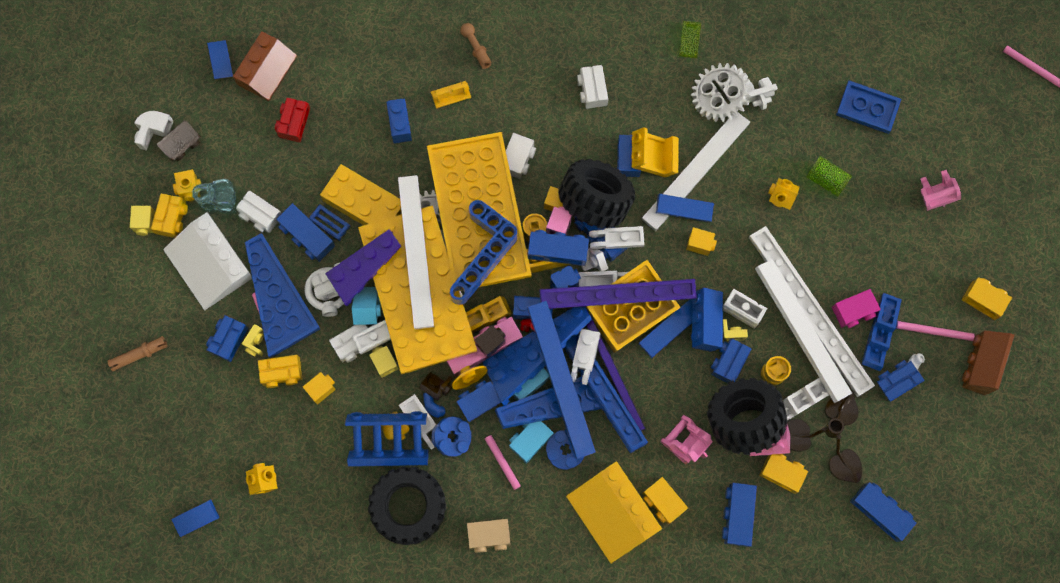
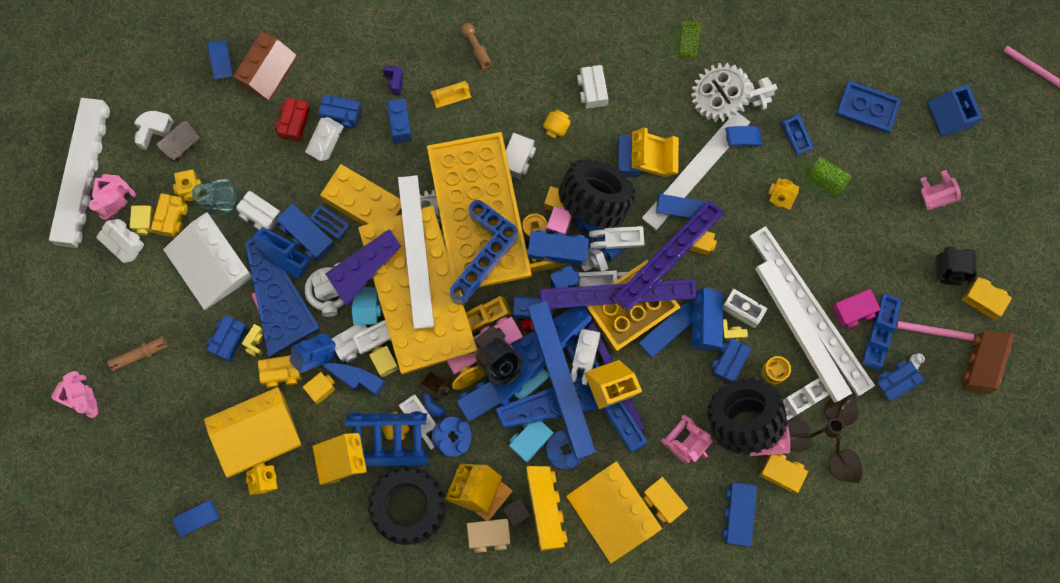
bright pink bar [485,435,521,490] -> none
blue brick [850,482,916,542] -> none
none -> white brick [49,98,110,248]
none -> bright pink piece [51,371,98,418]
none -> bright pink piece [89,174,136,220]
none -> white brick [96,219,144,263]
none -> yellow slope [204,387,302,478]
none -> blue slope [252,227,311,279]
none -> blue brick [290,333,336,373]
none -> white brick [305,117,344,161]
none -> yellow panel [313,433,367,485]
none -> blue brick [318,94,362,129]
none -> blue slope [323,363,386,396]
none -> dark purple bracket [383,65,403,96]
none -> yellow slope [445,464,502,513]
none -> light orange plate [475,481,513,521]
none -> black brick [476,338,524,386]
none -> dark brown brick [503,499,531,528]
none -> yellow slope [526,466,567,552]
none -> yellow head [543,110,571,139]
none -> yellow slope [584,360,642,410]
none -> dark purple tile [613,201,724,312]
none -> blue slope [725,126,762,148]
none -> blue slope [779,114,814,155]
none -> blue slope [927,85,983,136]
none -> black brick [936,247,977,286]

